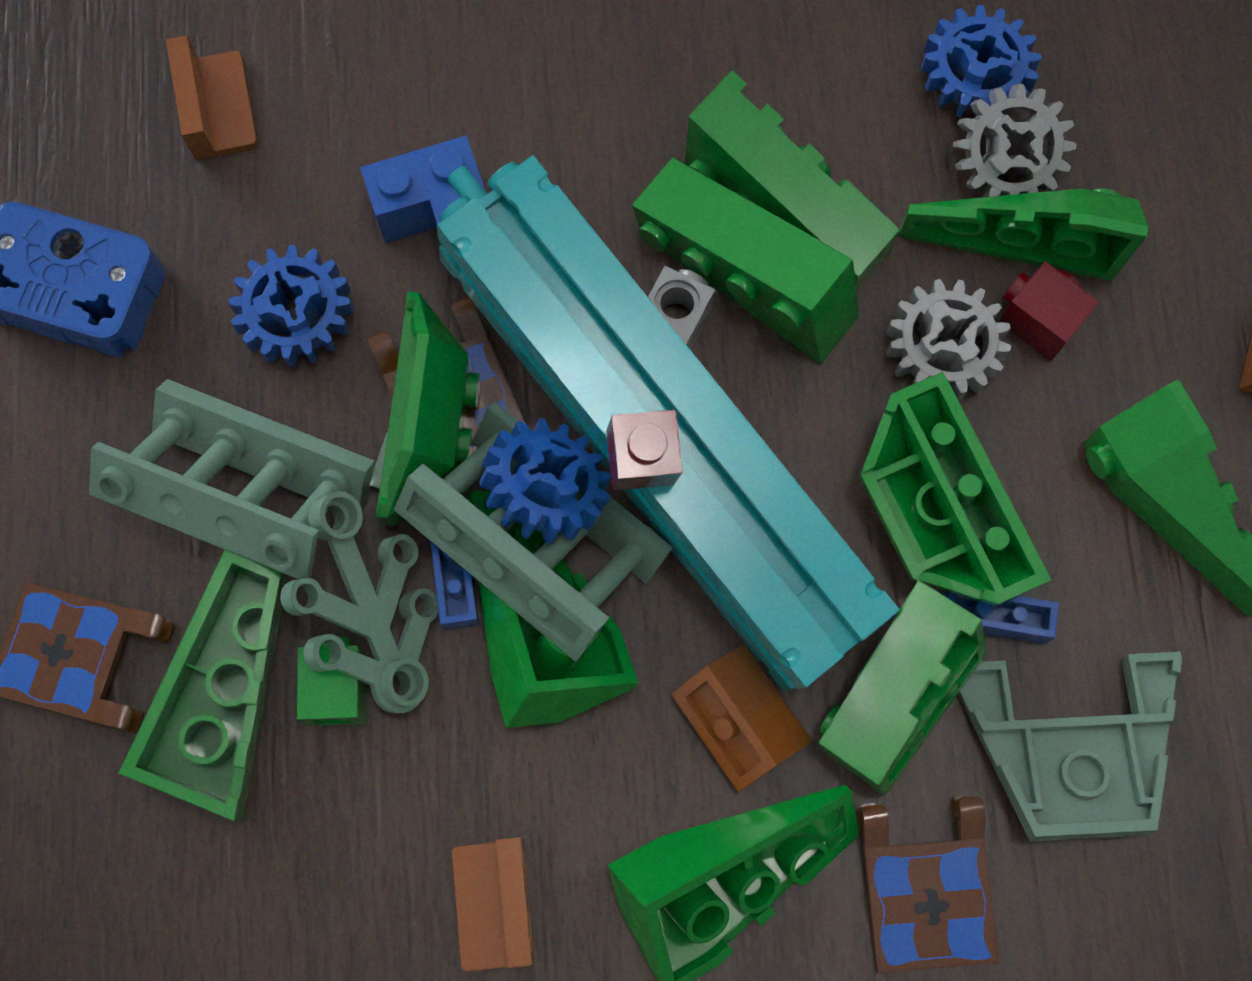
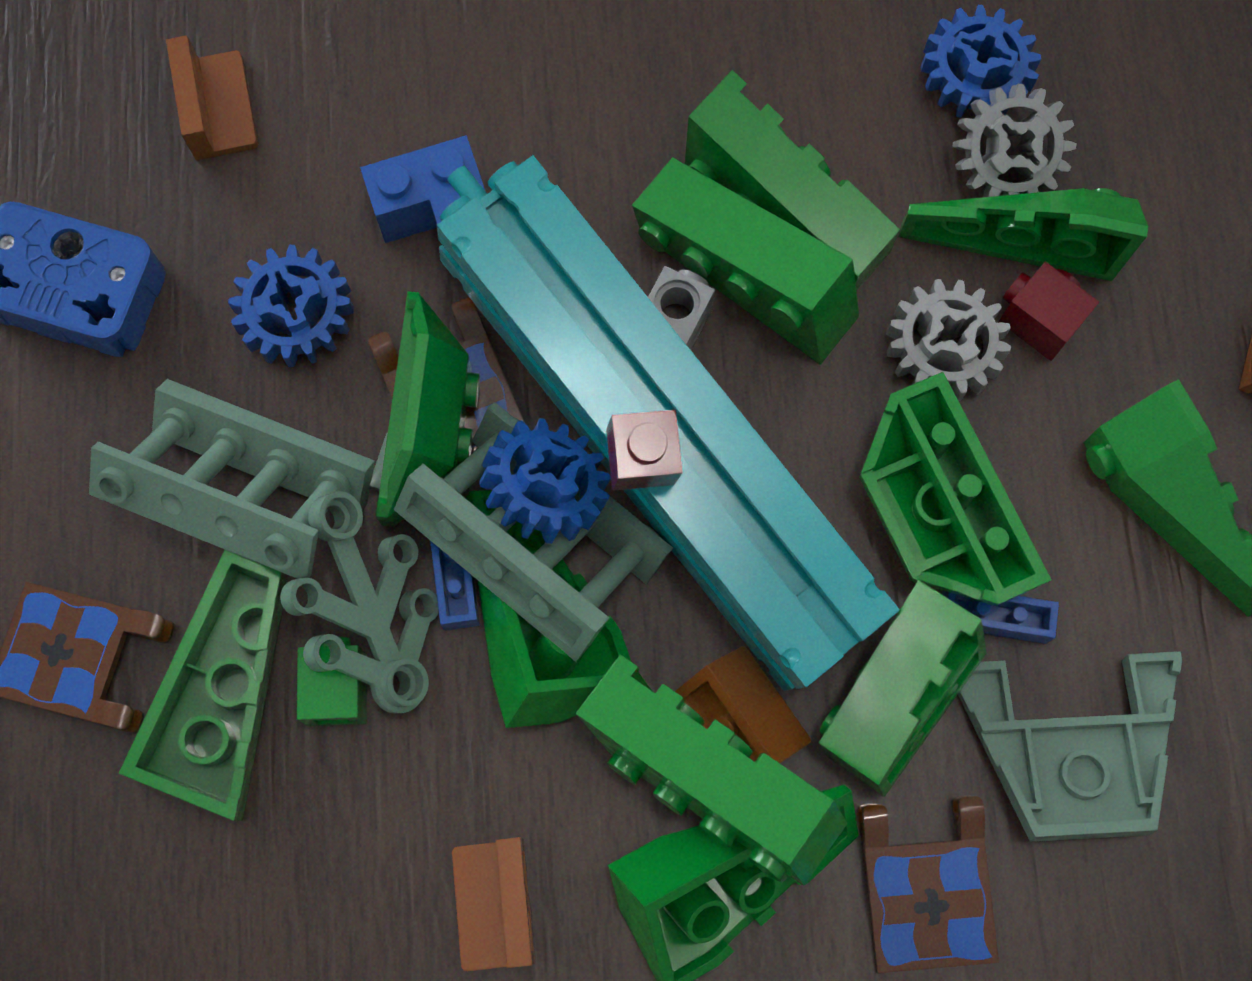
none -> green wedge [575,654,847,886]

